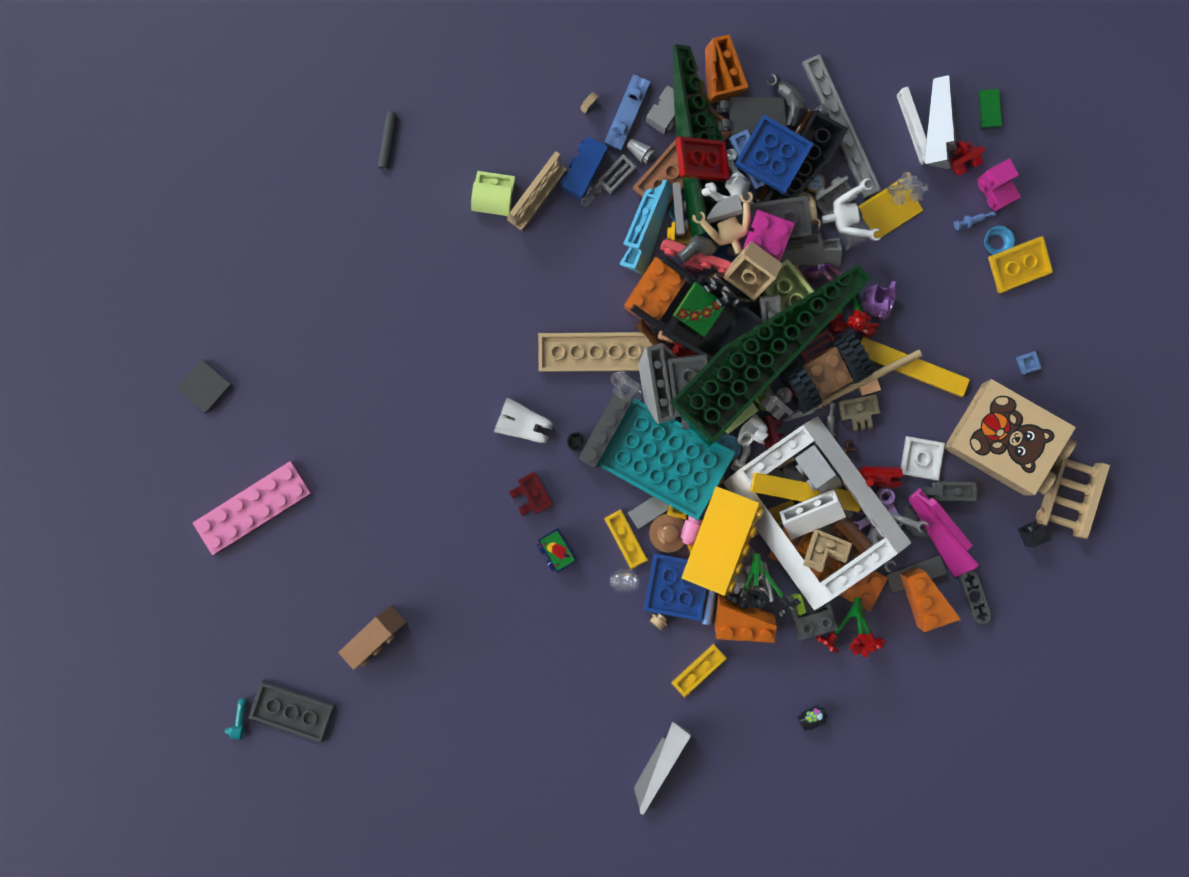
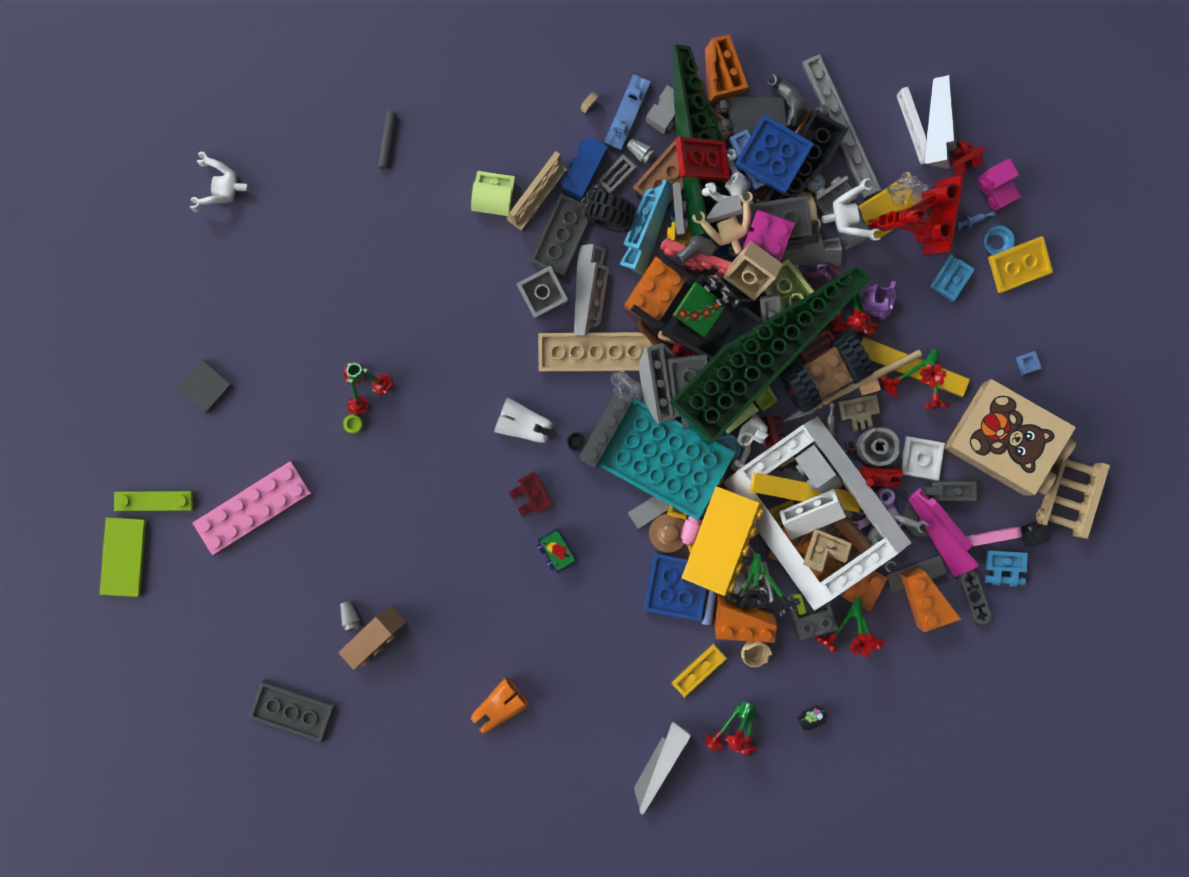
teal piece [225,698,247,740] -> none
yellow tile [604,509,648,569] -> none
clear head [610,568,639,594] -> none
tan plate [650,613,668,630] -> none
light grey hips [760,387,793,420] -> none
green tile [978,89,1002,129] -> none
none -> lime tile [100,517,147,597]
none -> lime plate [114,491,194,511]
none -> white piece [190,152,249,212]
none -> light grey cone [340,601,361,631]
none -> red plant [343,362,393,415]
none -> lime tile [343,414,364,434]
none -> orange piece [470,677,530,734]
none -> light grey brick [516,266,570,319]
none -> dark grey tile [530,193,589,278]
none -> light grey wedge [574,244,609,335]
none -> black tyre [584,191,637,233]
none -> plant [704,702,758,756]
none -> tan hair [741,641,772,667]
none -> light grey brick [855,427,900,467]
none -> red plate [867,175,964,256]
none -> red plant [881,349,950,409]
none -> dark azure plate [929,254,975,302]
none -> bright pink beam [966,527,1023,546]
none -> dark azure plate [985,550,1028,587]

